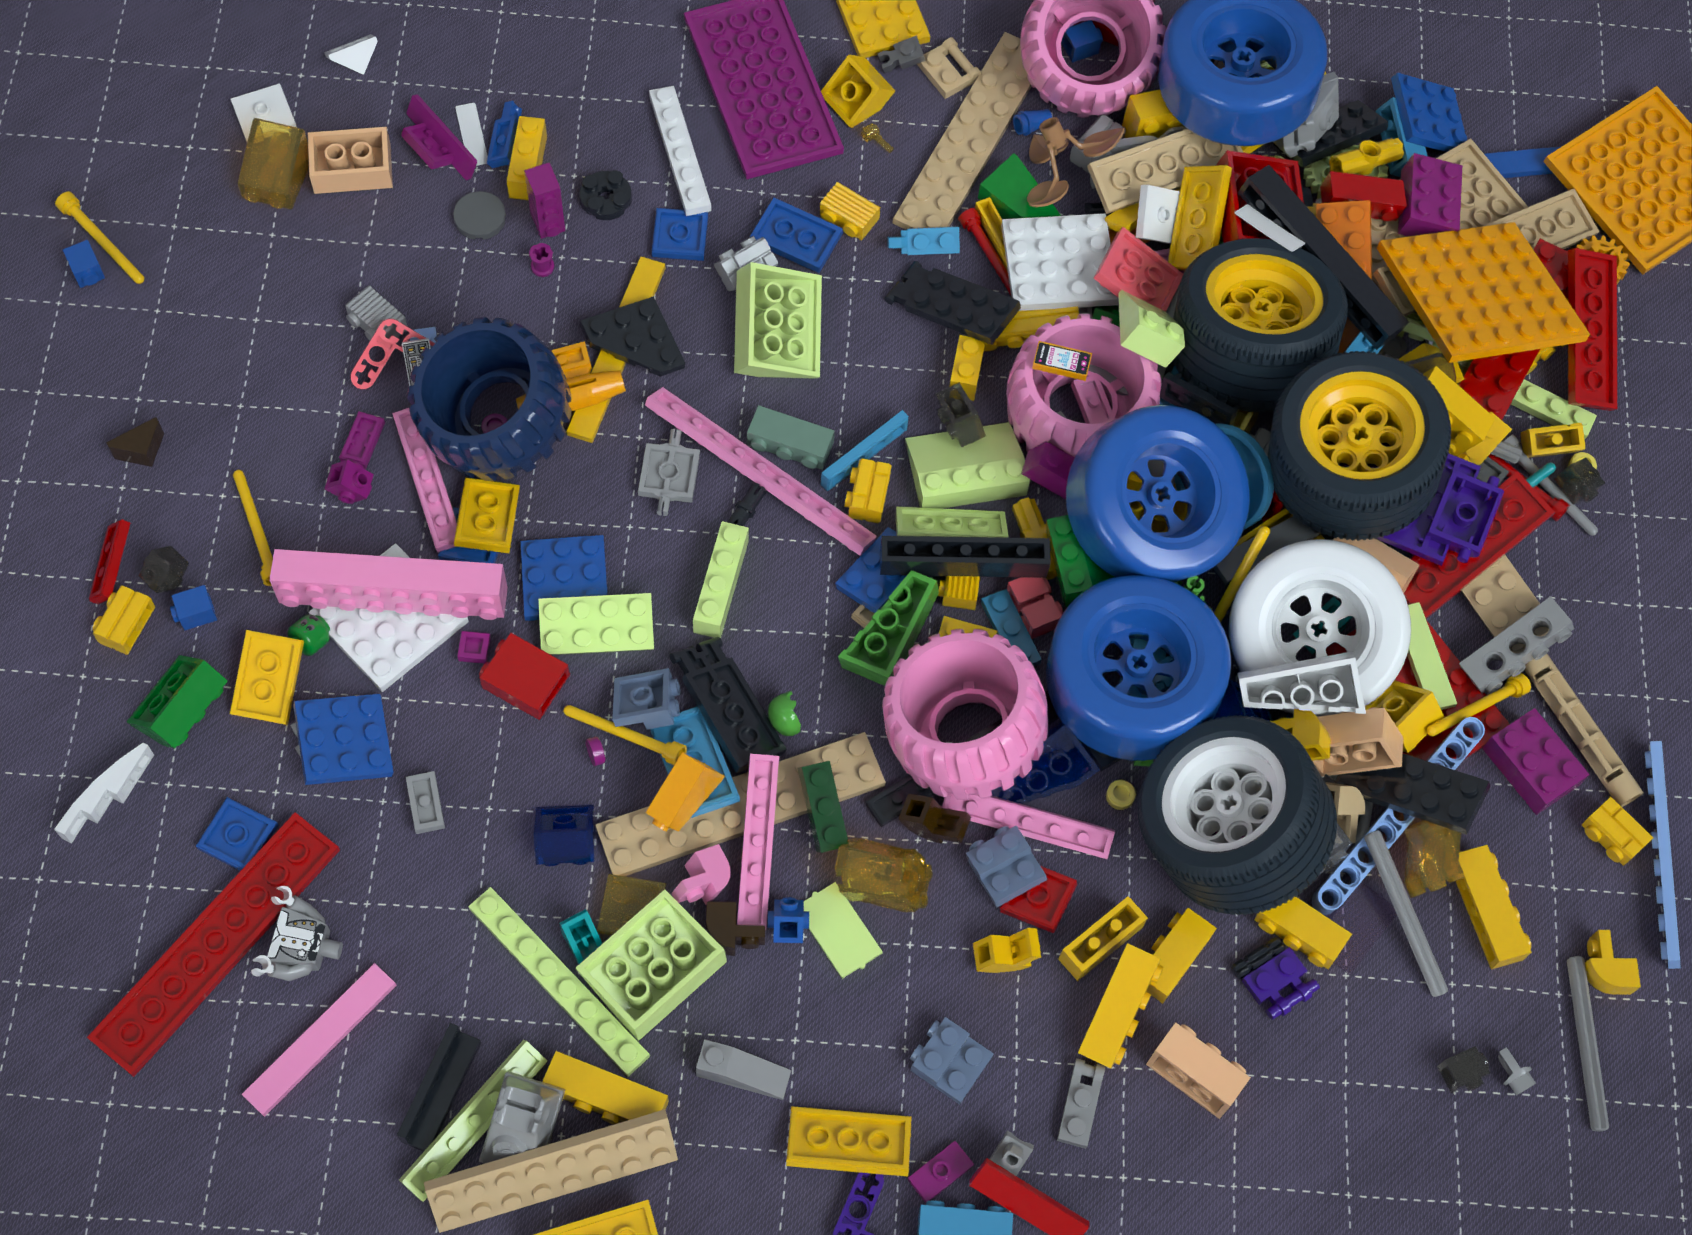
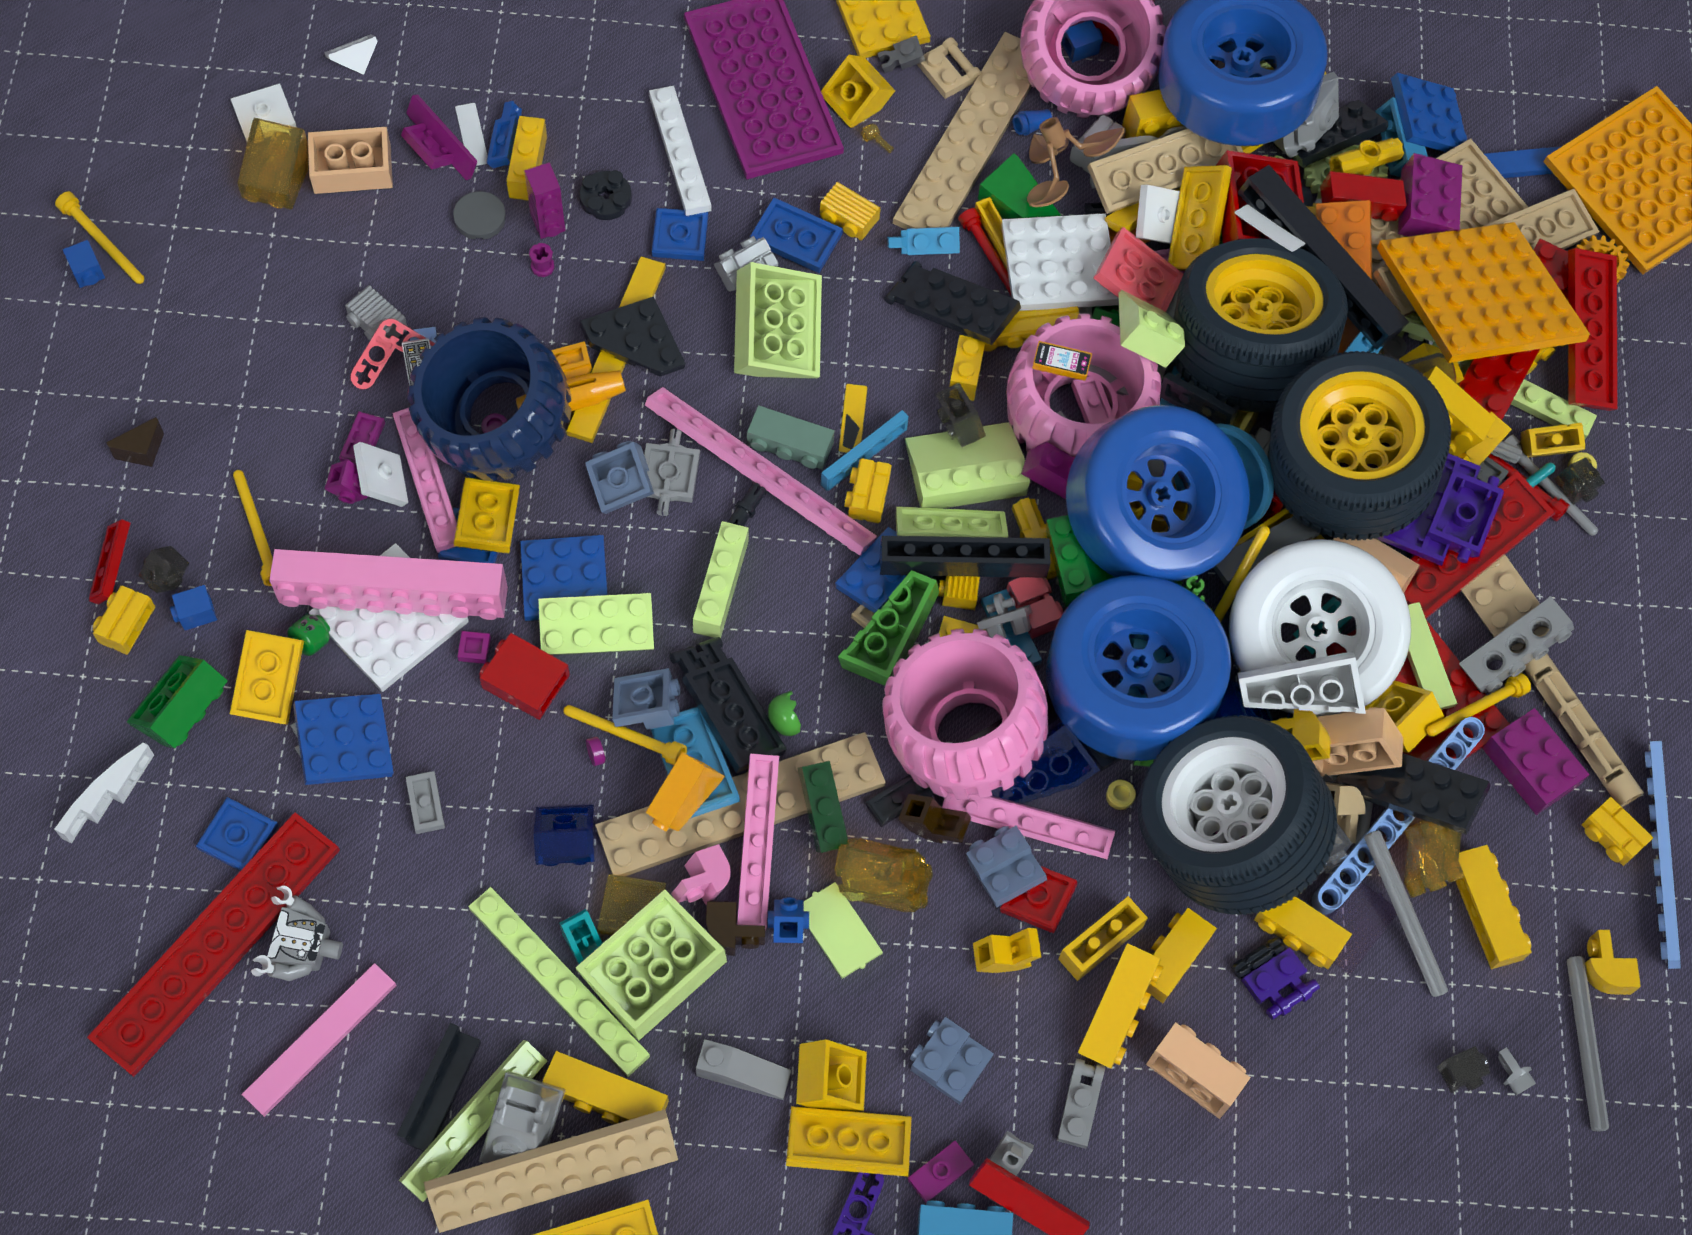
none -> white plate [353,442,408,507]
none -> sand blue plate [585,441,654,514]
none -> yellow slope [796,1039,867,1112]
none -> yellow sticker [839,384,867,453]
none -> light grey hips [977,593,1032,638]

